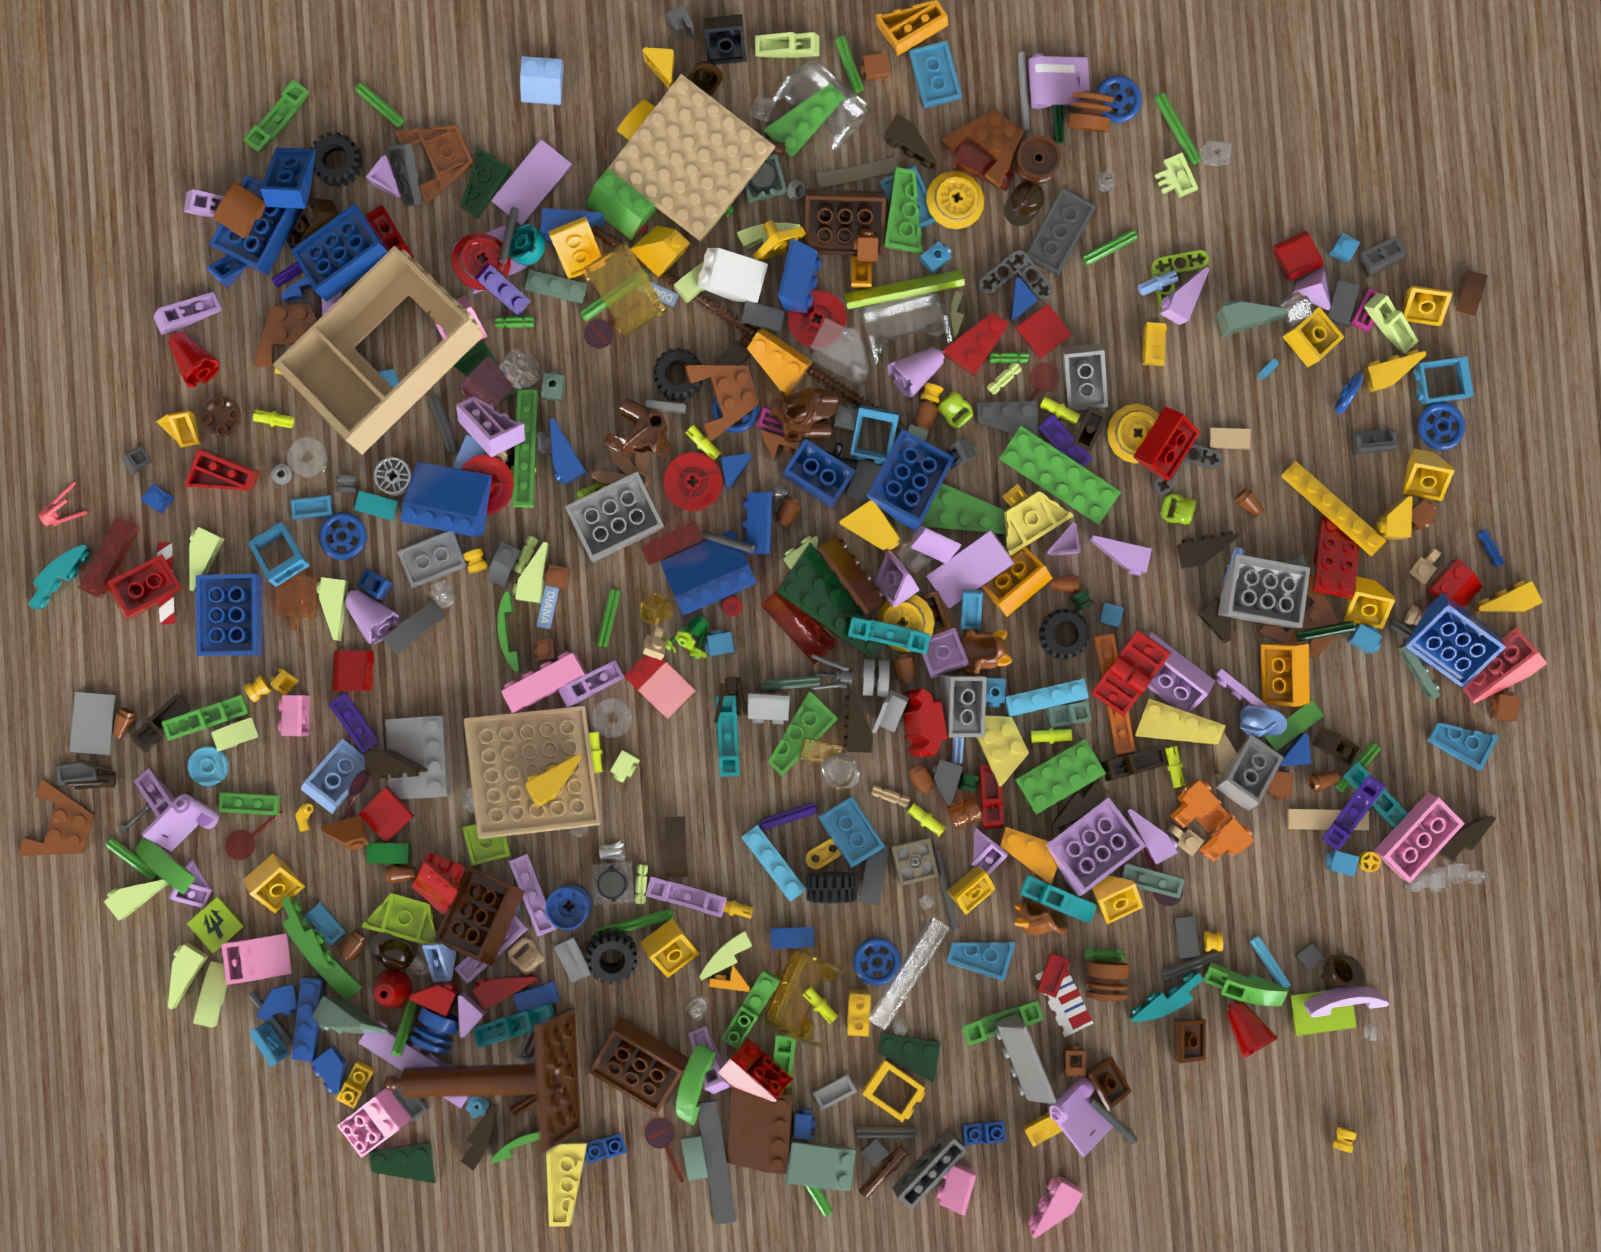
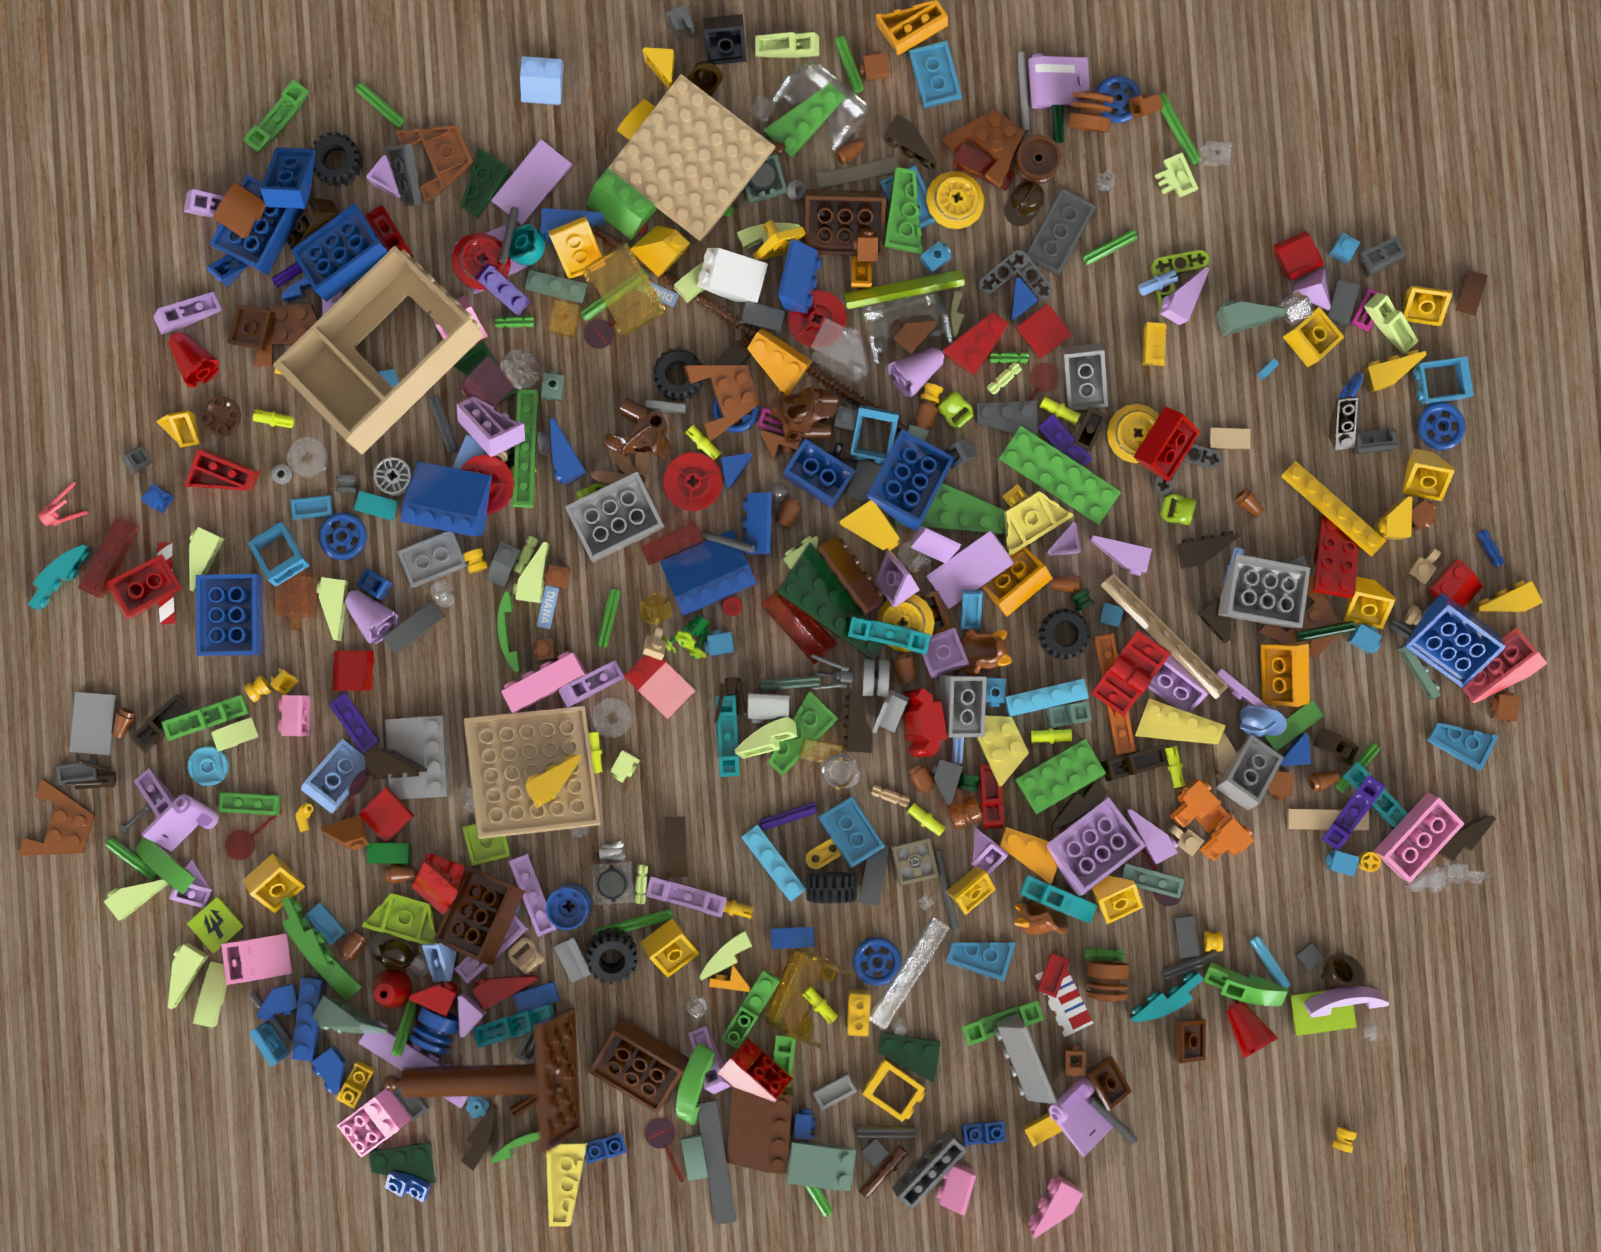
none -> reddish brown plate [227,305,275,351]
none -> blue slope [385,1171,431,1202]
none -> clear yellow piece [548,300,581,338]
none -> yellowish green slope [735,717,797,759]
none -> dark orange cone [834,138,865,165]
none -> reddish brown slope [889,315,938,354]
none -> tan tile [1100,574,1228,699]
none -> dark orange brick [1128,92,1163,118]
none -> dark brown slope [1329,396,1358,450]

